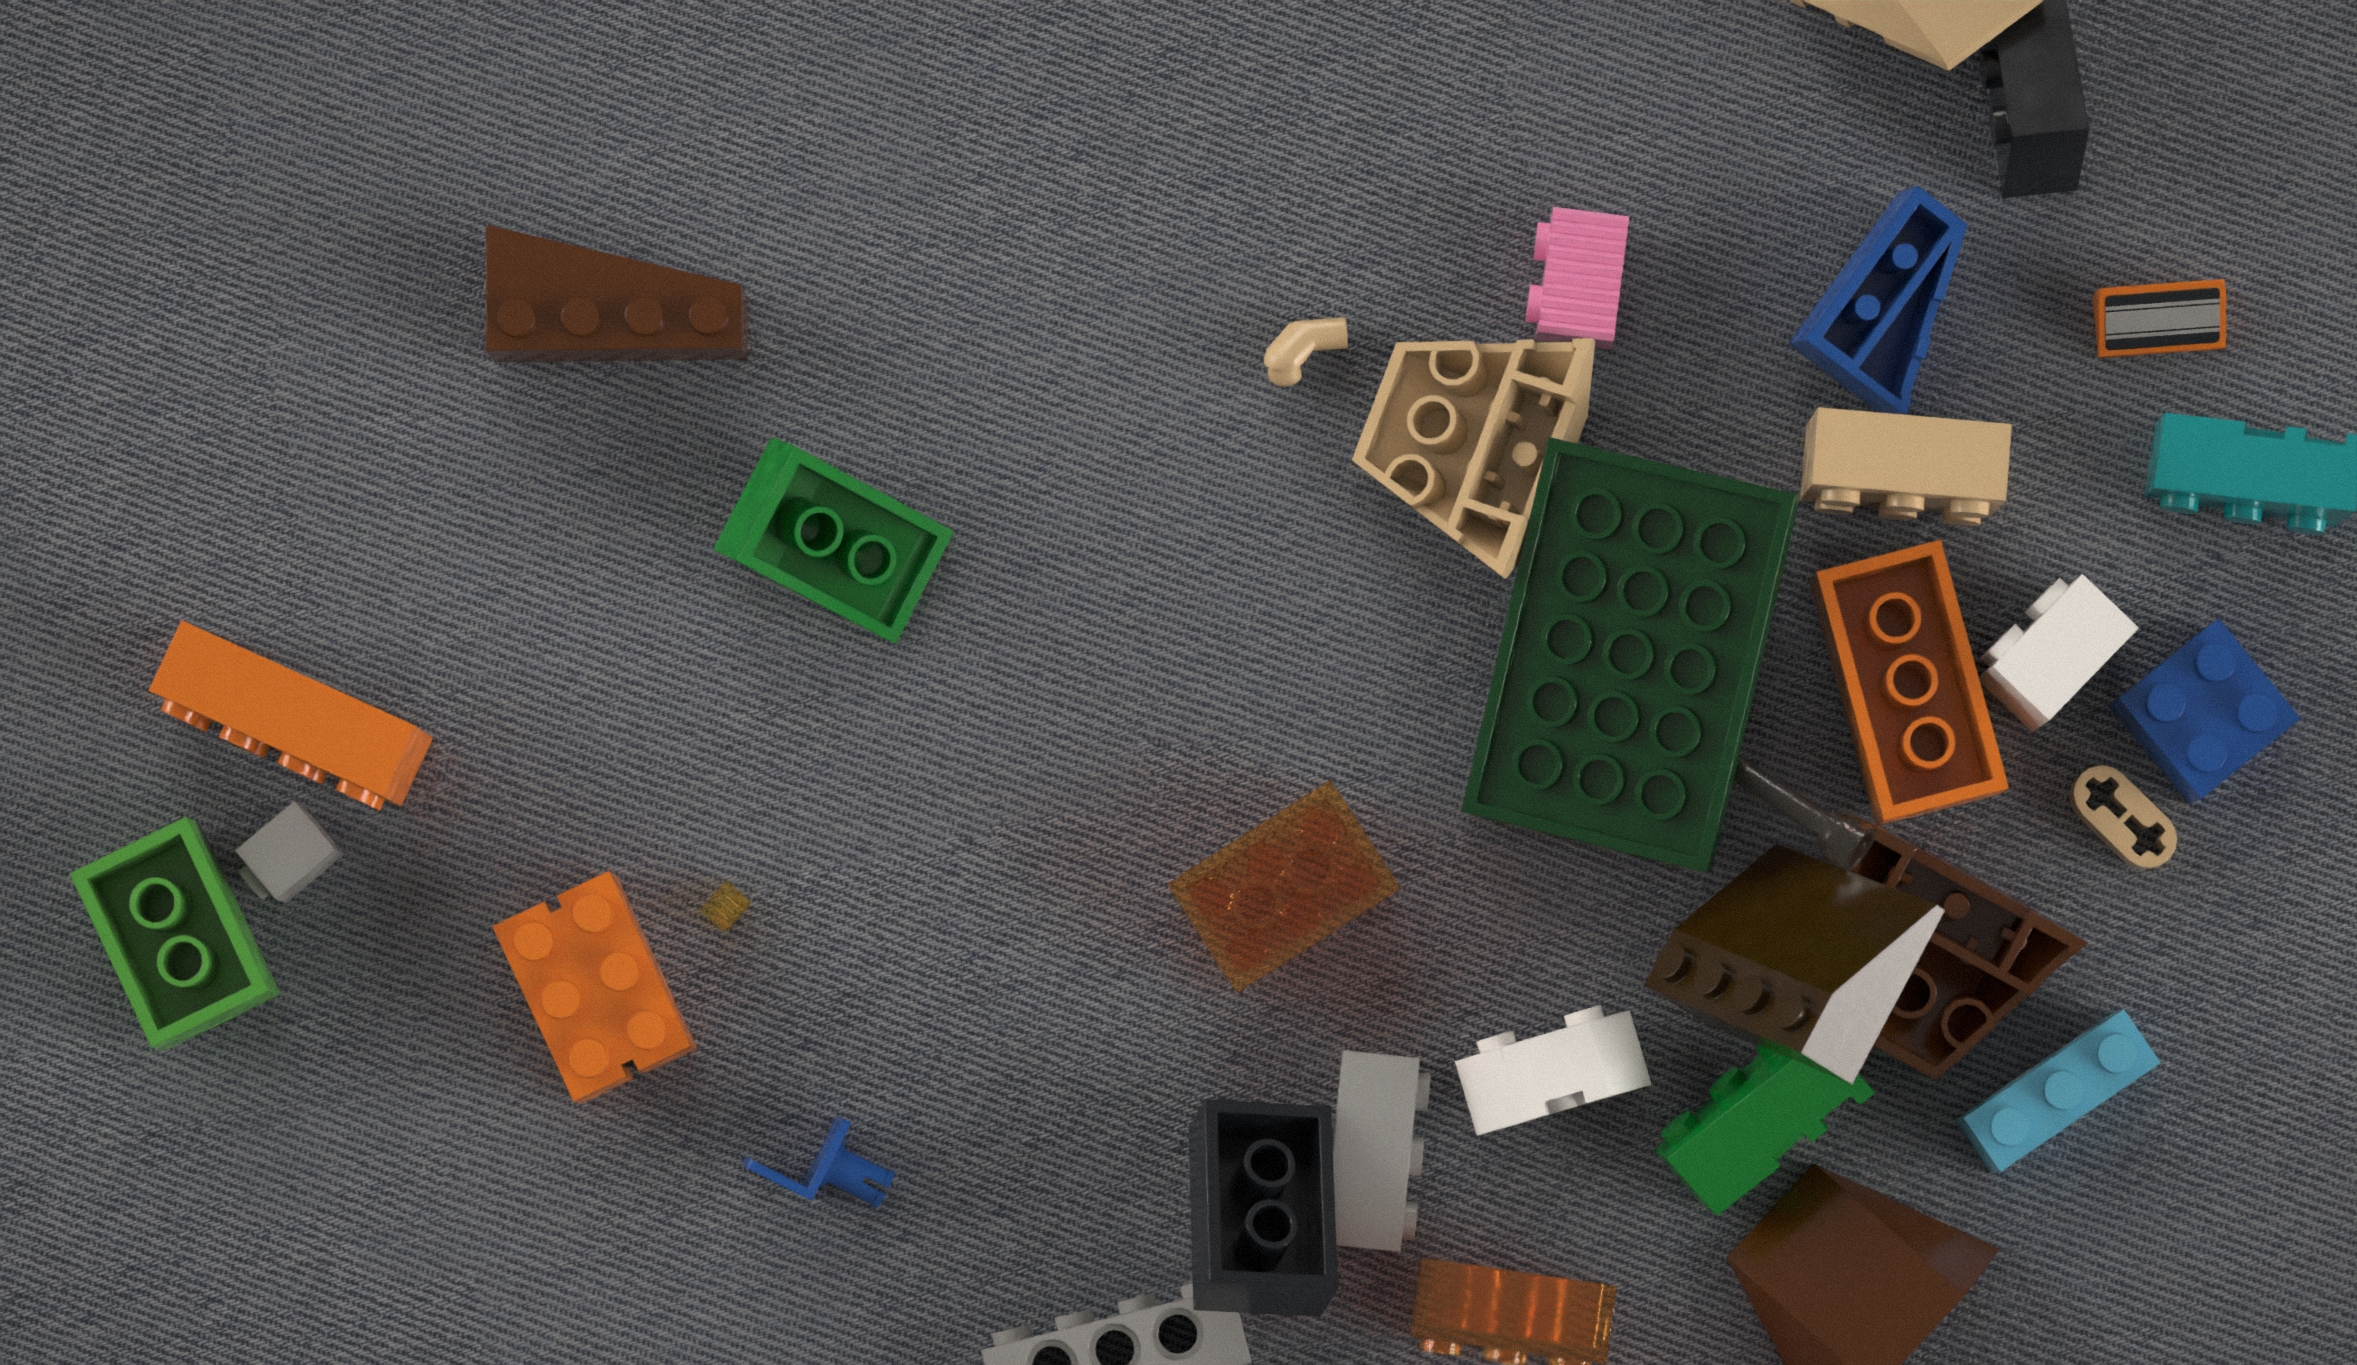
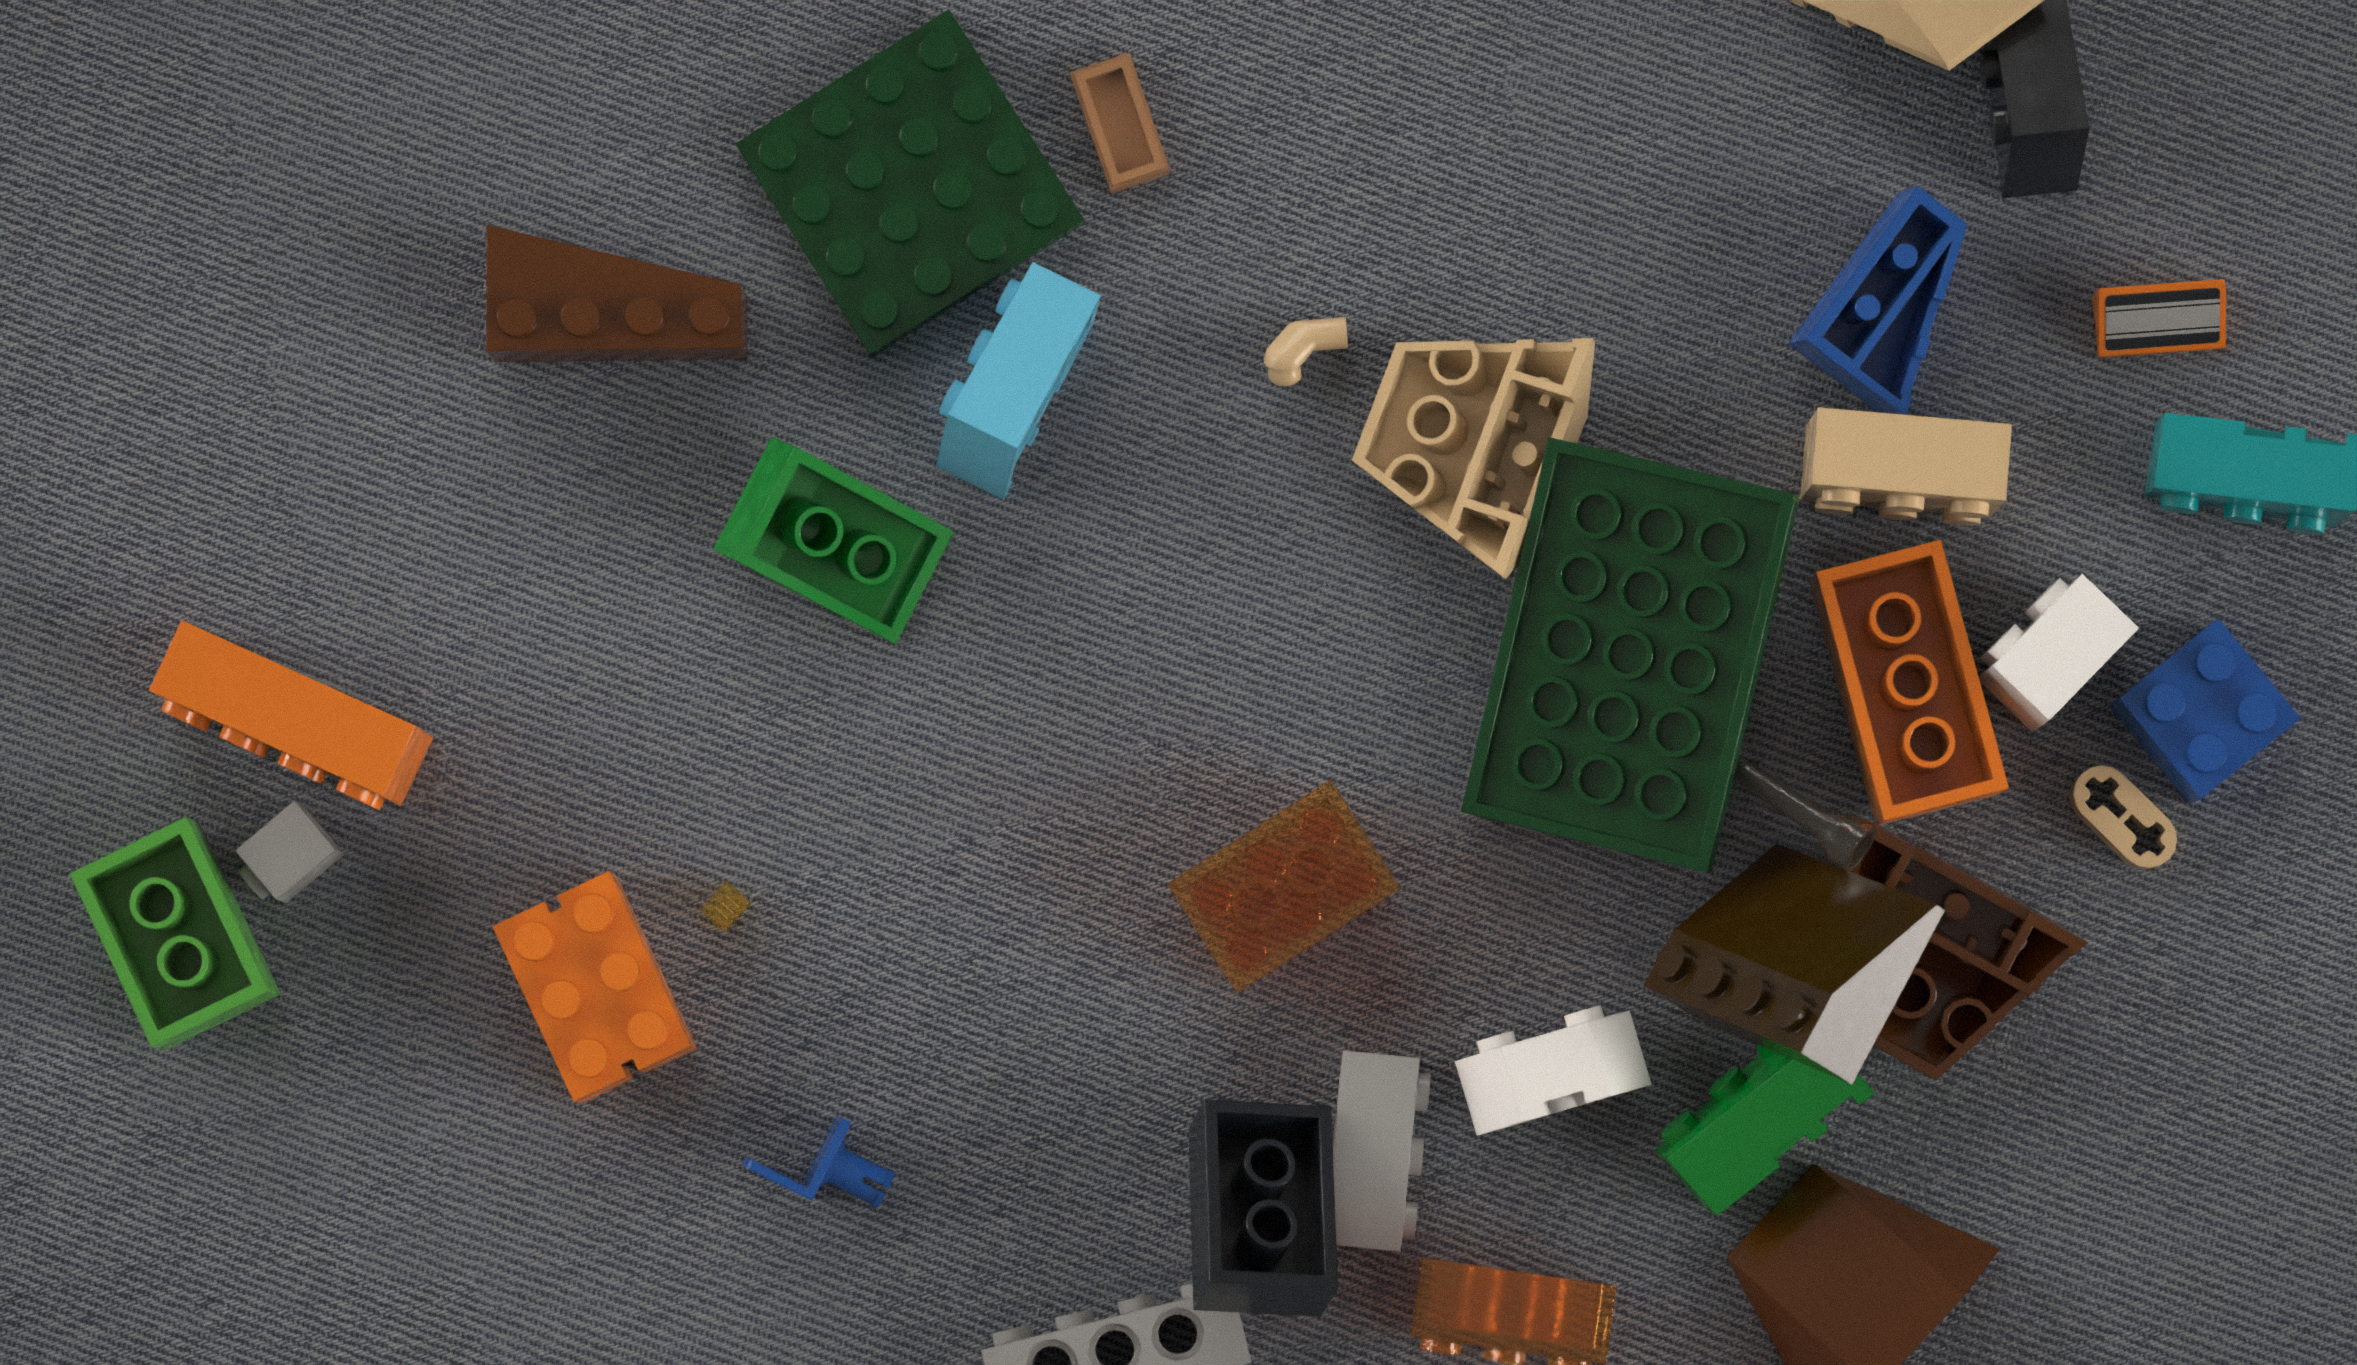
bright pink brick [1525,207,1629,350] -> none
medium azure brick [1955,1009,2161,1173] -> none
none -> dark green plate [735,9,1085,358]
none -> medium azure wedge [936,262,1101,500]
none -> medium nougat tile [1070,52,1171,194]

